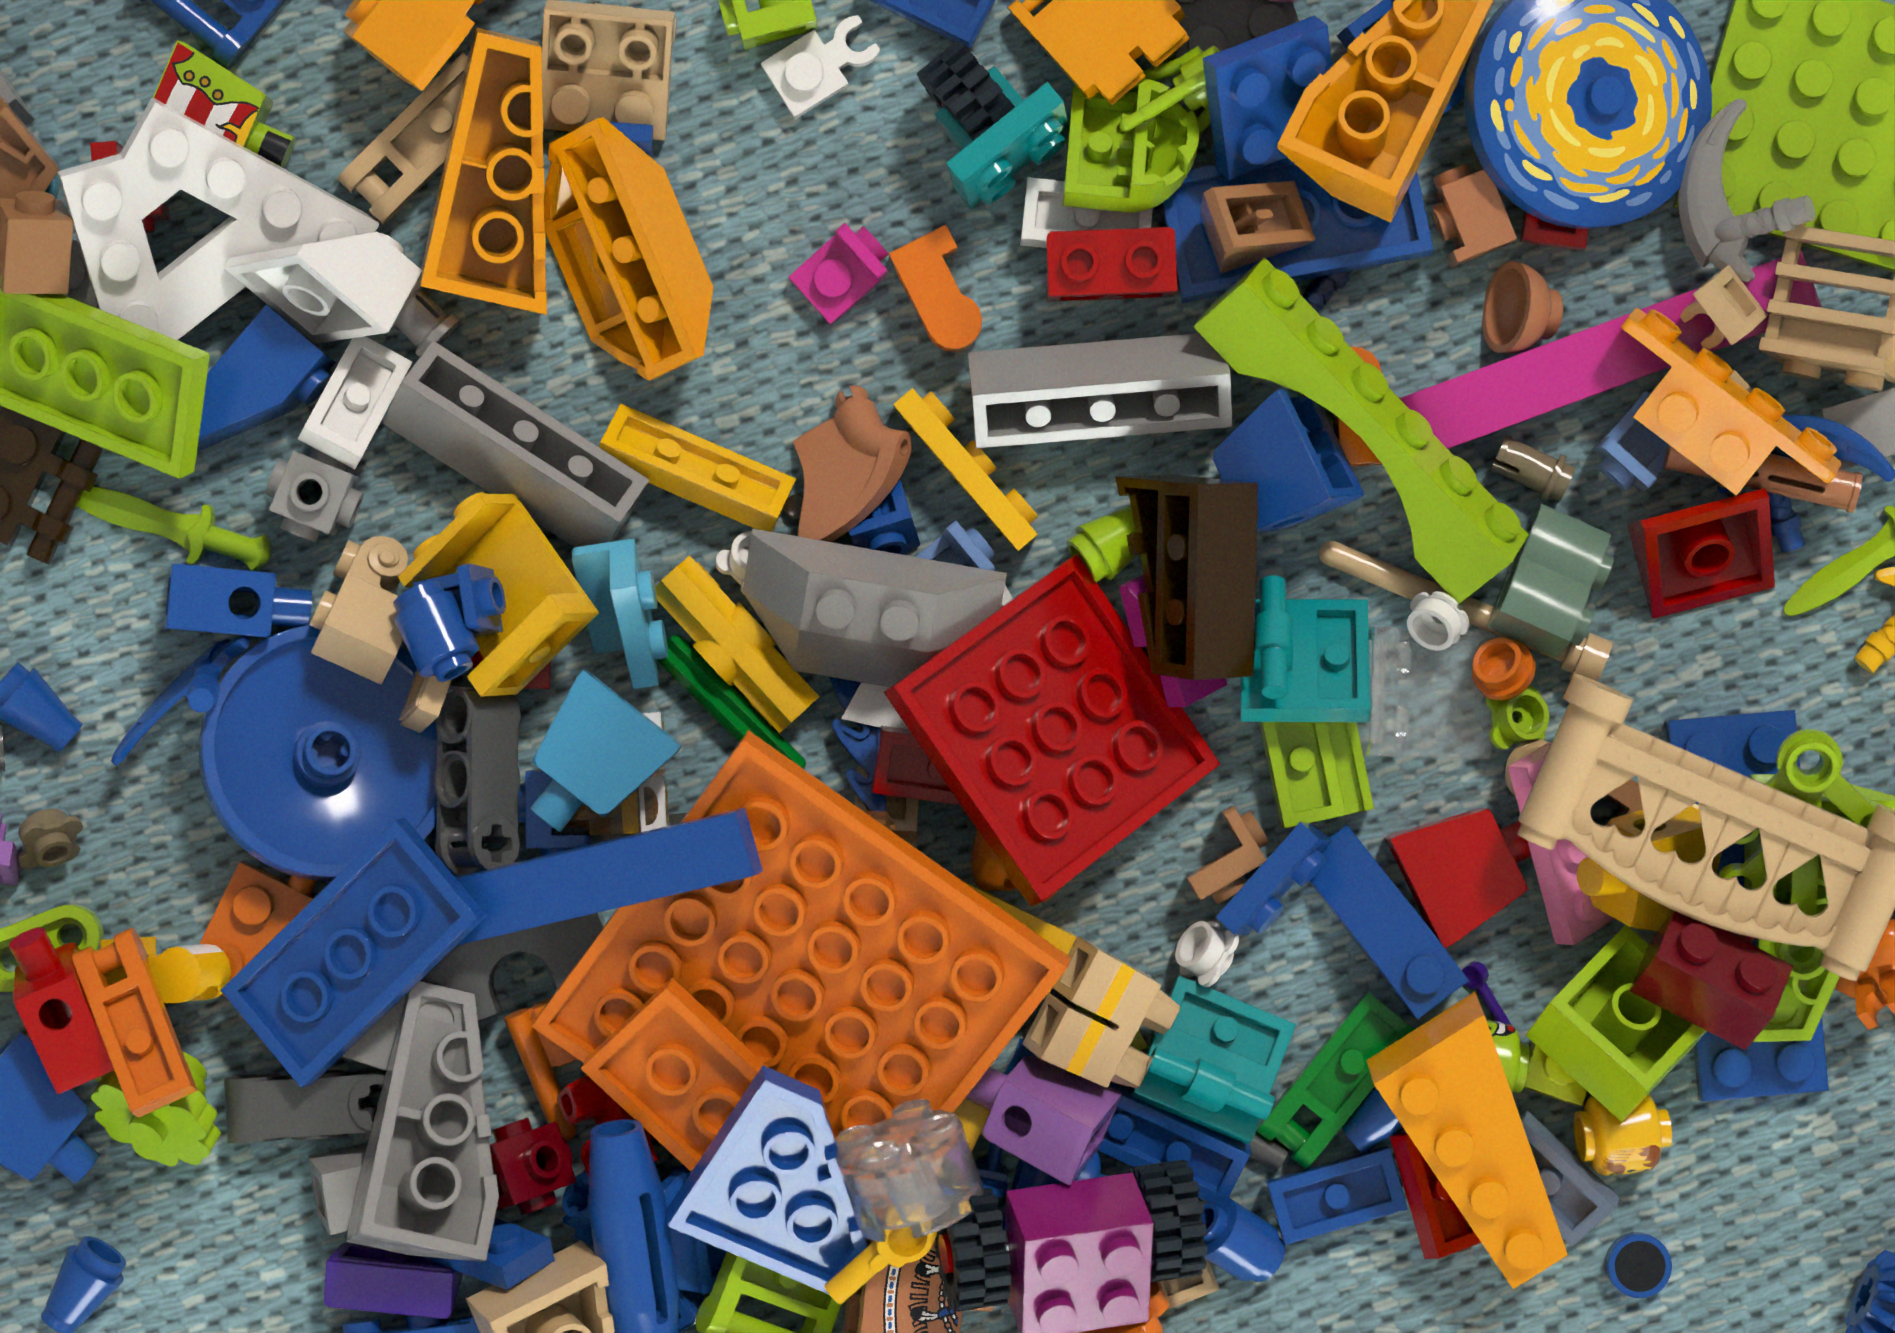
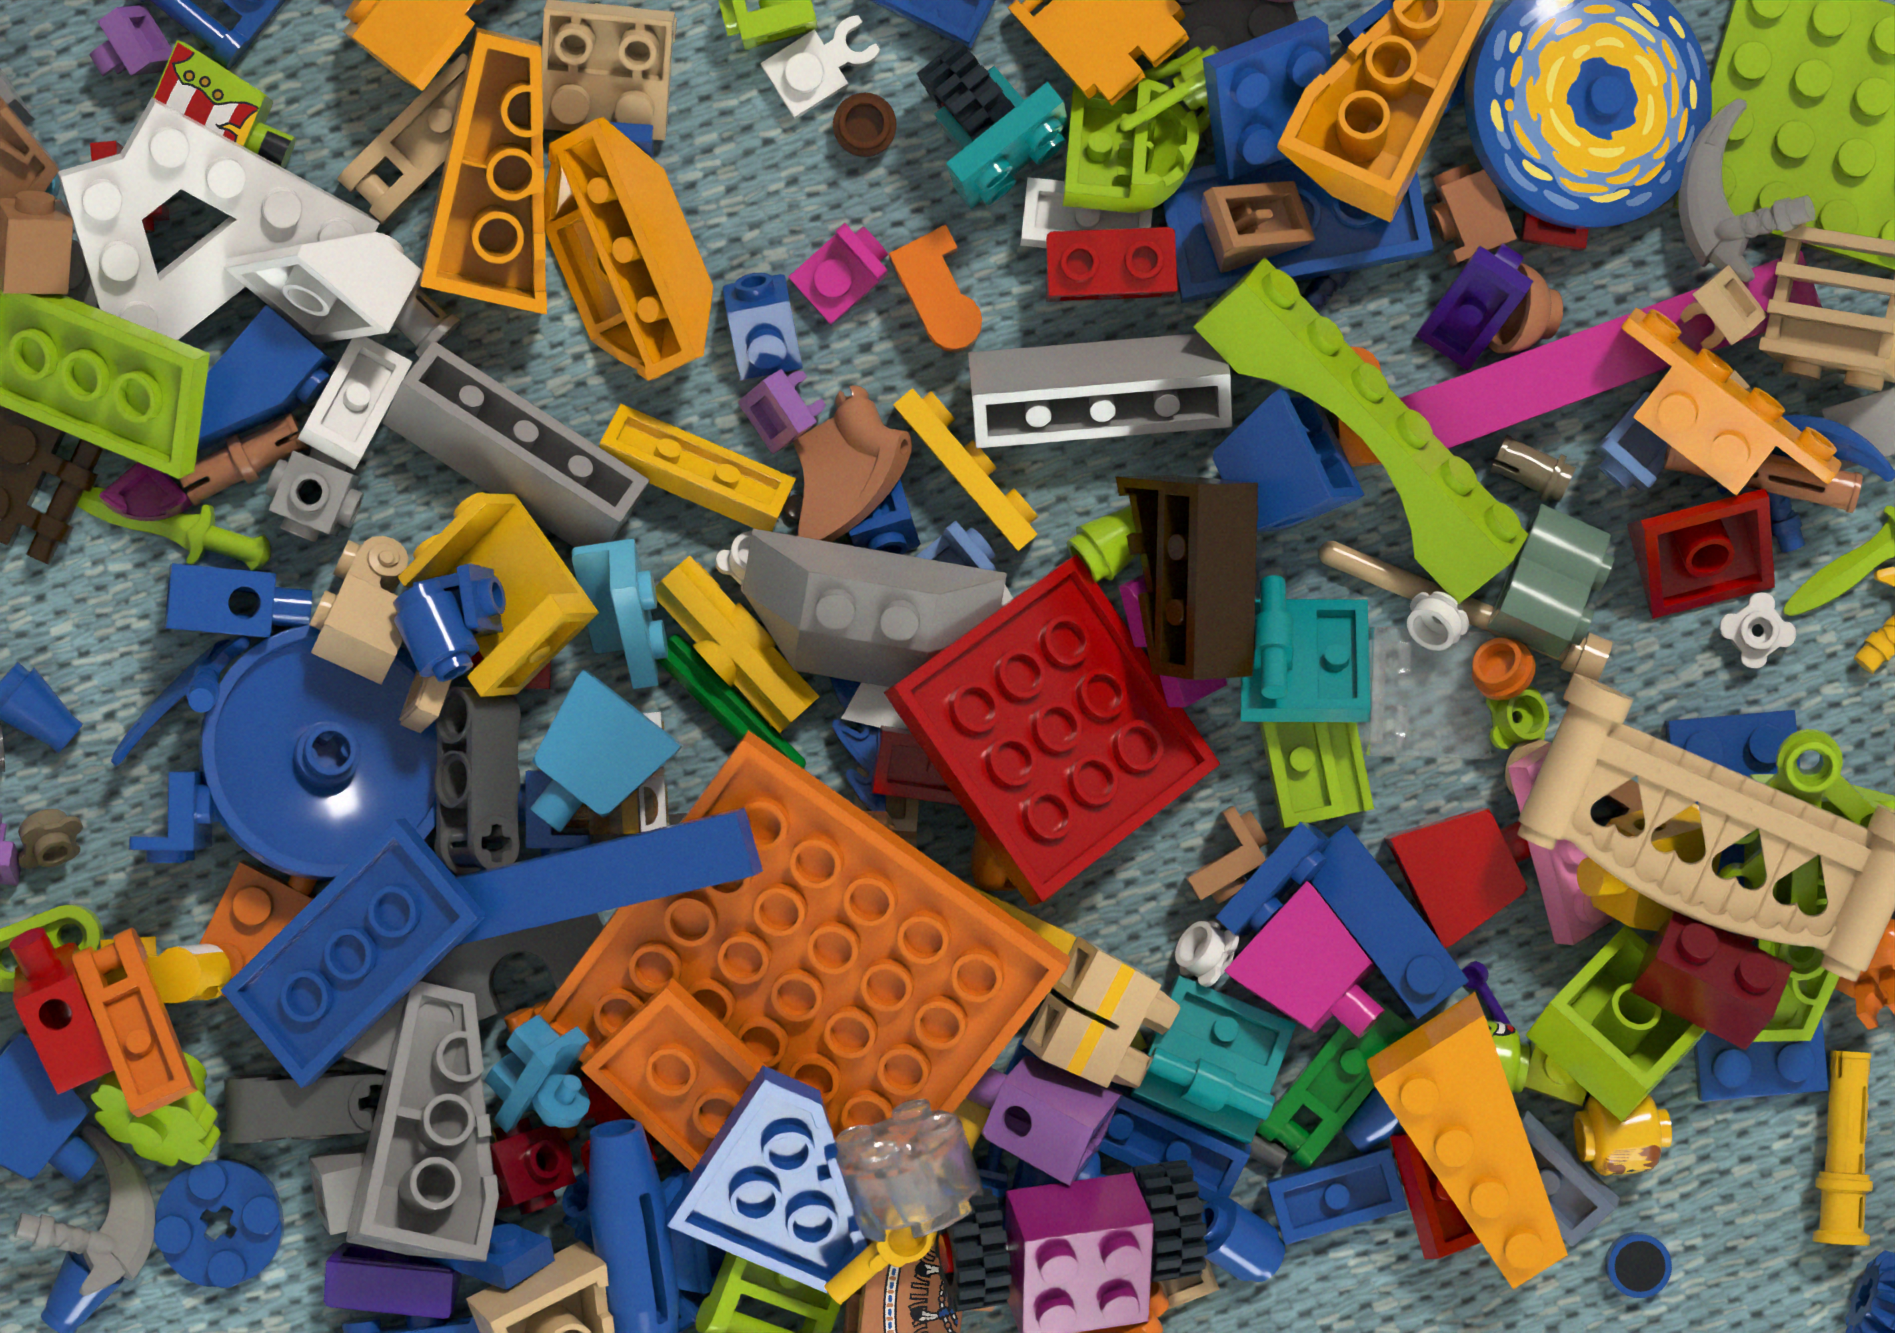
none -> light grey piece [14,1124,155,1296]
none -> medium lavender tile [89,5,173,76]
none -> magenta tile [99,462,192,521]
none -> blue bracket [129,770,220,863]
none -> blue plate [154,1159,284,1288]
none -> nougat pin [180,412,310,506]
none -> dark azure hips [484,1015,590,1133]
none -> blue bracket [723,273,803,381]
none -> medium lavender tile [738,369,826,455]
none -> reddish brown plate [833,92,897,157]
none -> dark pink torso [1224,881,1385,1038]
none -> dark purple plate [1415,243,1533,370]
none -> white plate [1719,592,1796,668]
none -> yellow pin [1812,1050,1873,1246]

